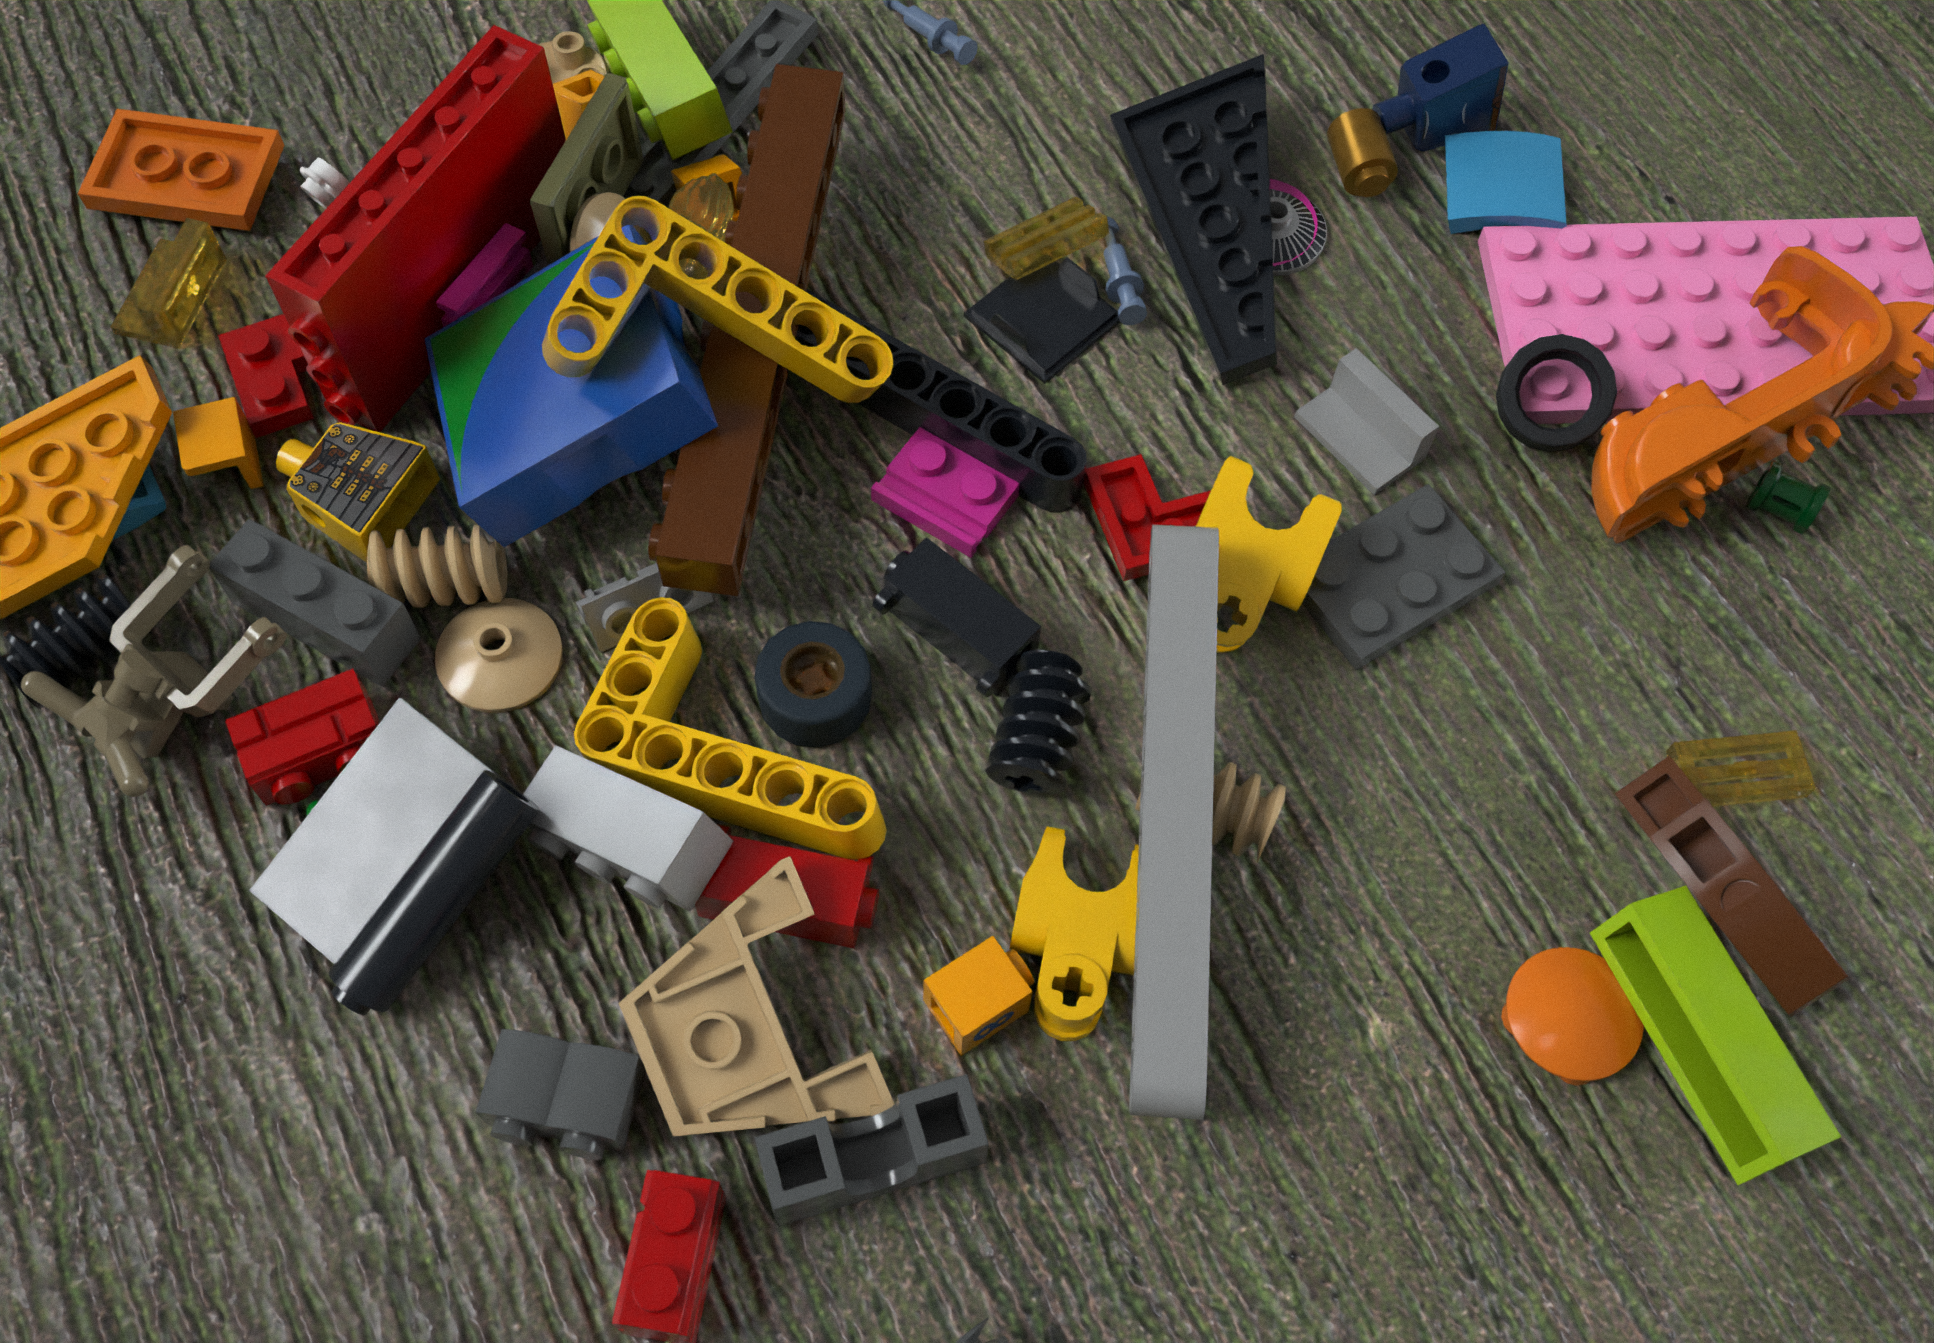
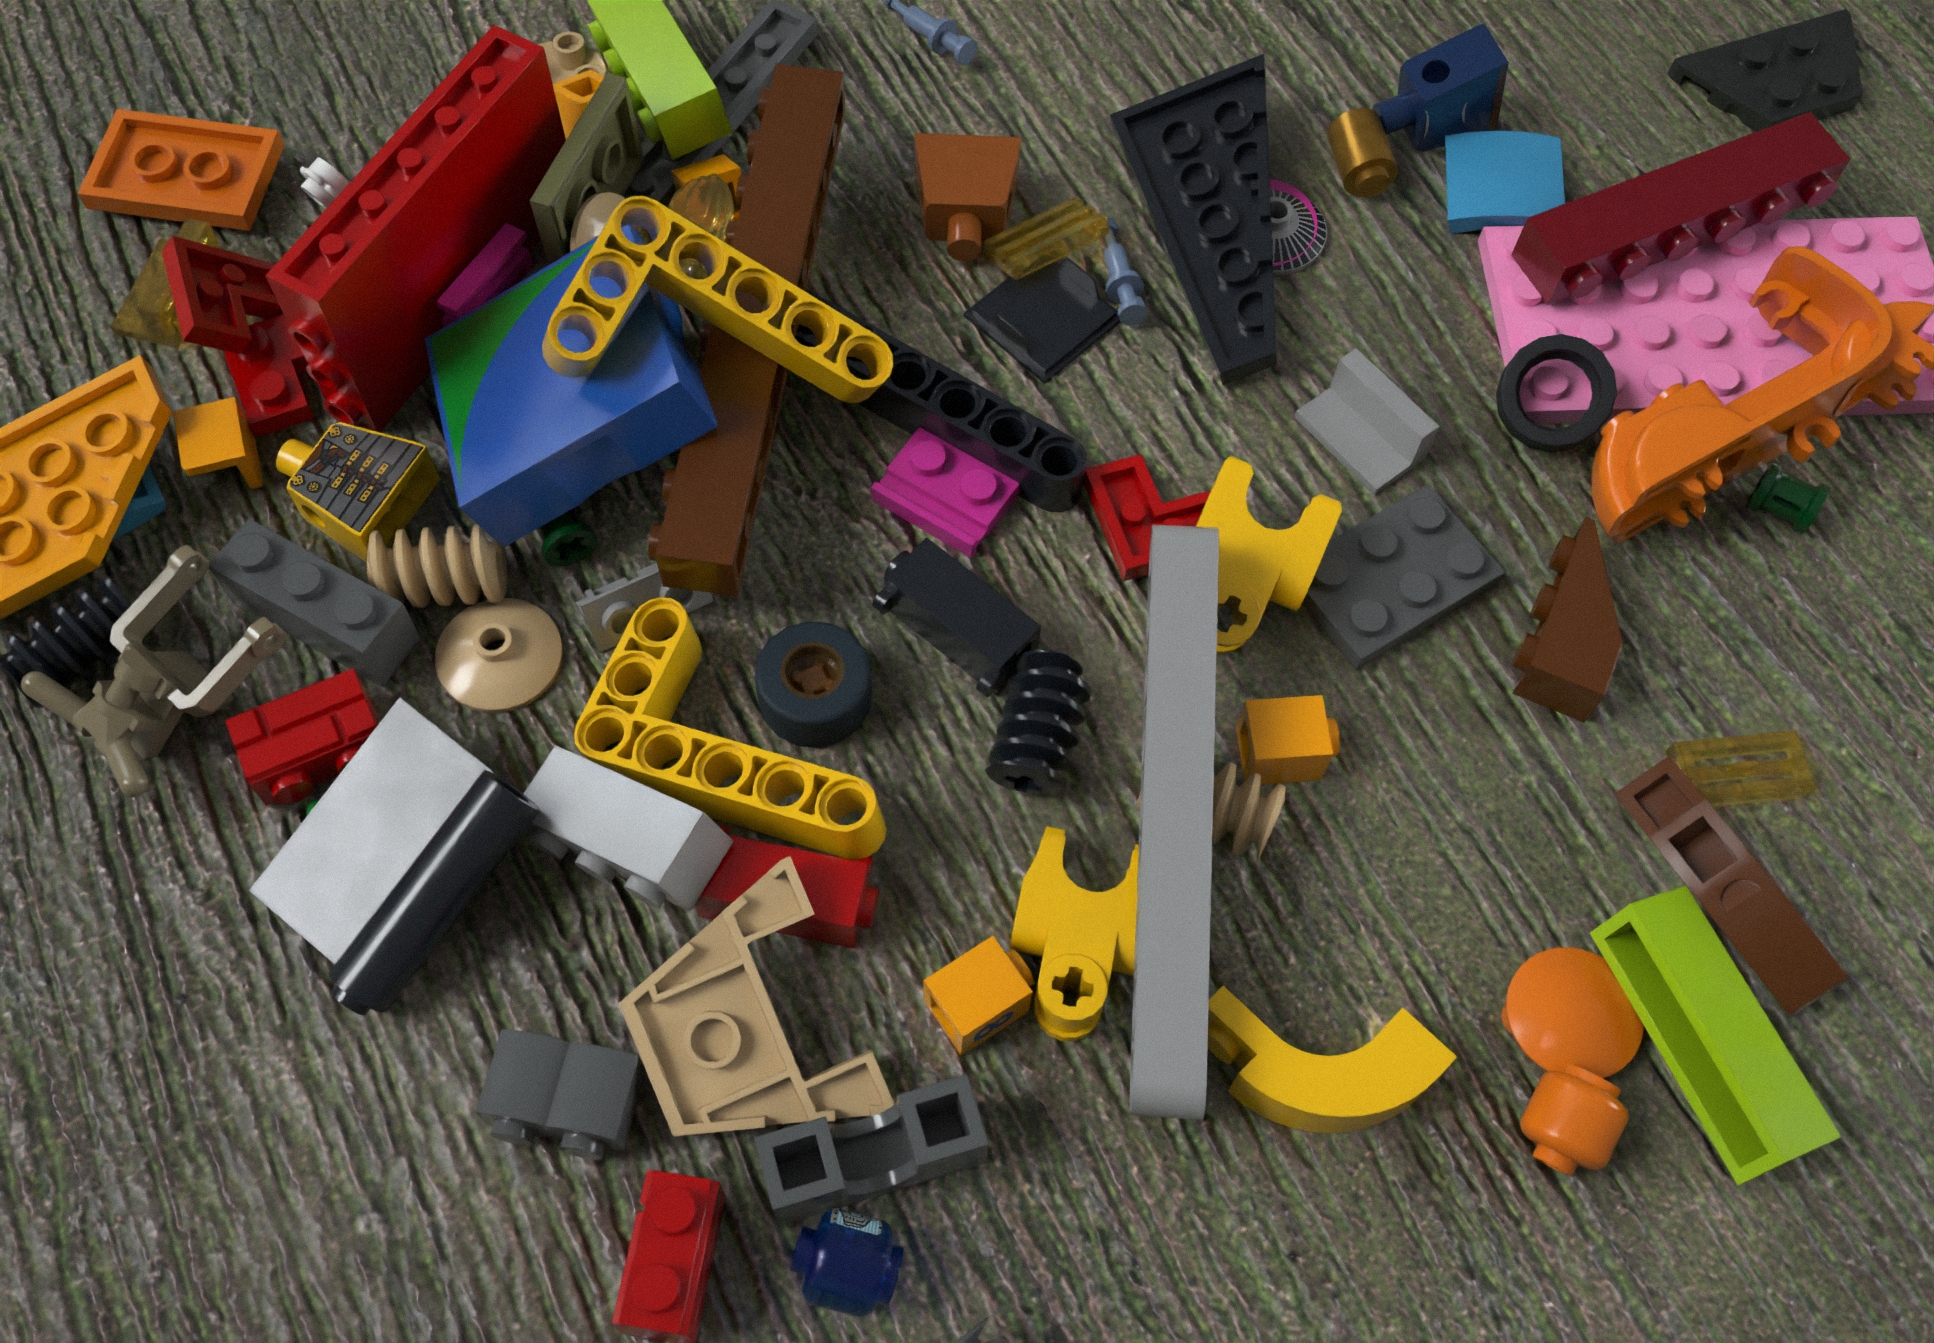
none -> red plate [162,235,283,354]
none -> dark green bush [537,508,597,567]
none -> clear blue head [789,1208,904,1318]
none -> dark orange torso [915,133,1021,261]
none -> yellow arch [1208,986,1457,1133]
none -> light orange brick [1236,695,1340,784]
none -> dark red brick [1511,112,1851,305]
none -> reddish brown slope [1511,517,1623,723]
none -> orange head [1520,1064,1629,1177]
none -> pearl dark grey wing [1667,9,1863,132]

